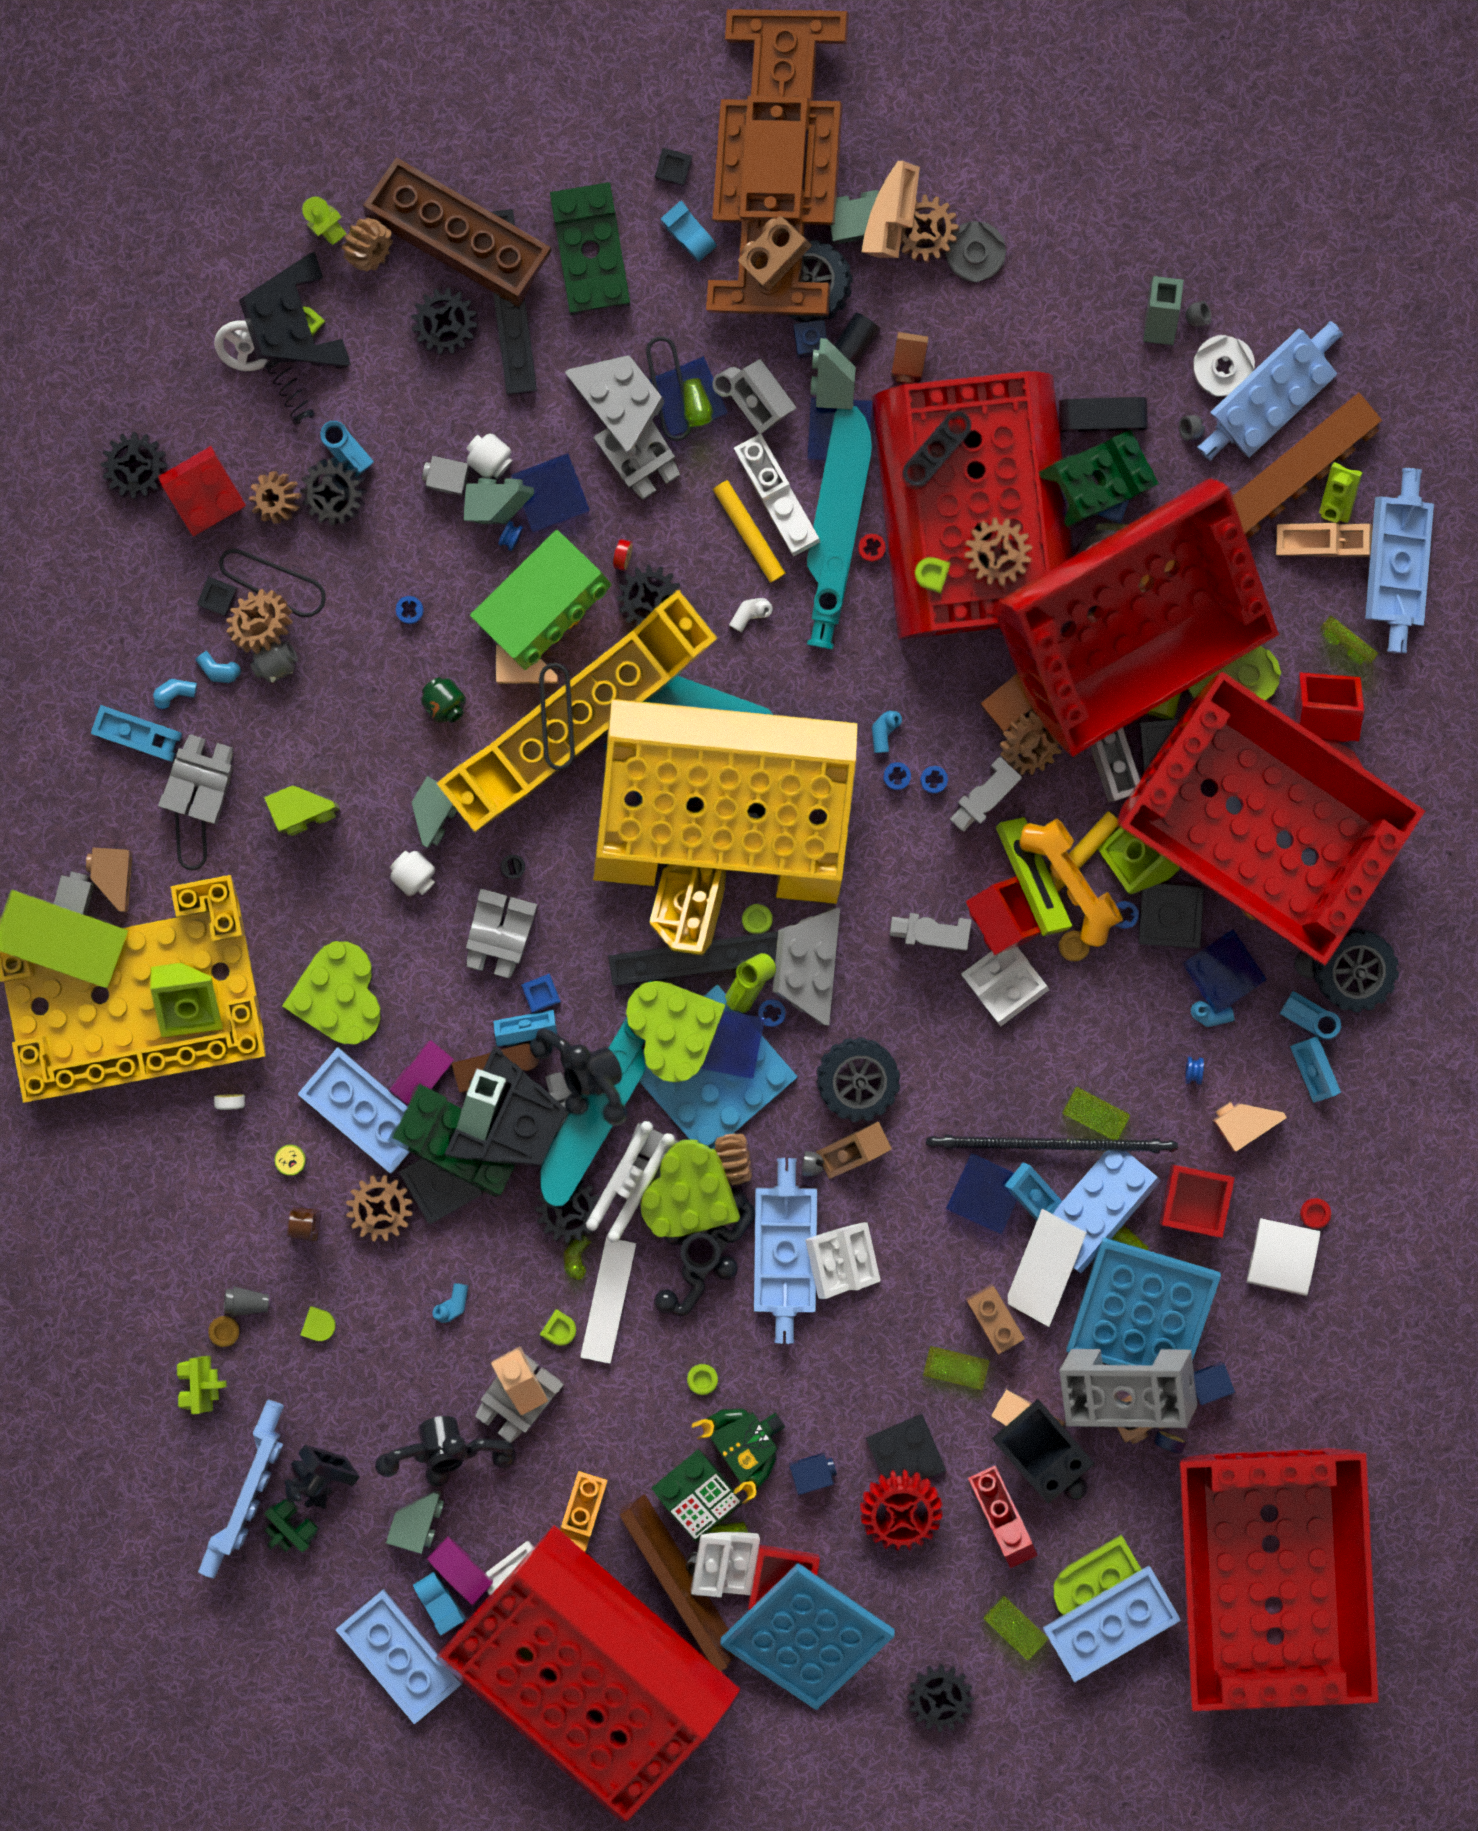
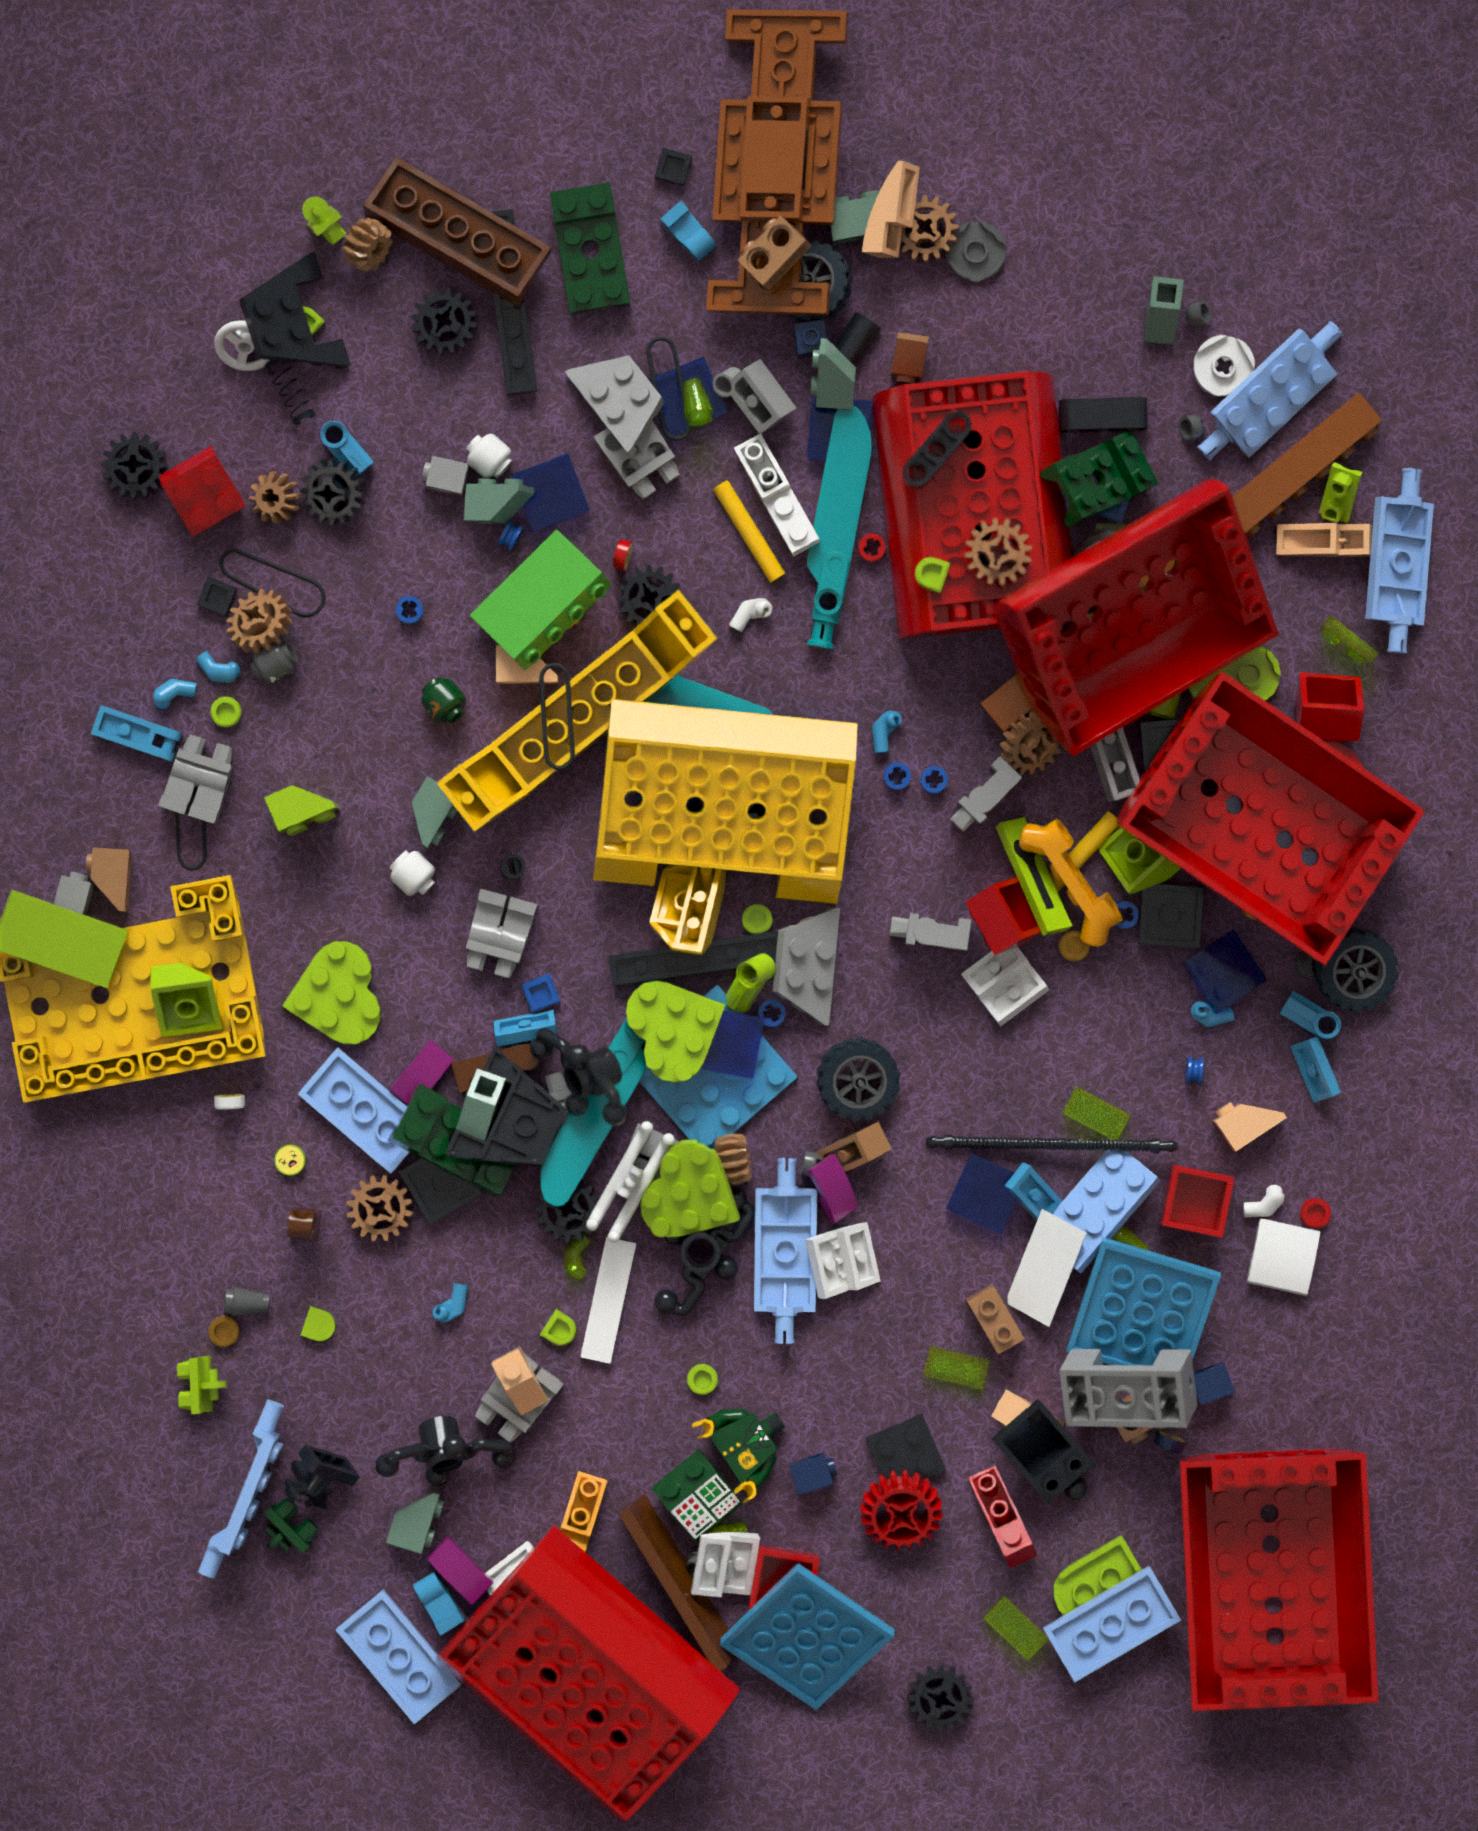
none -> lime tile [210,697,242,728]
none -> magenta slope [807,1154,858,1224]
none -> white arm [1243,1185,1285,1218]

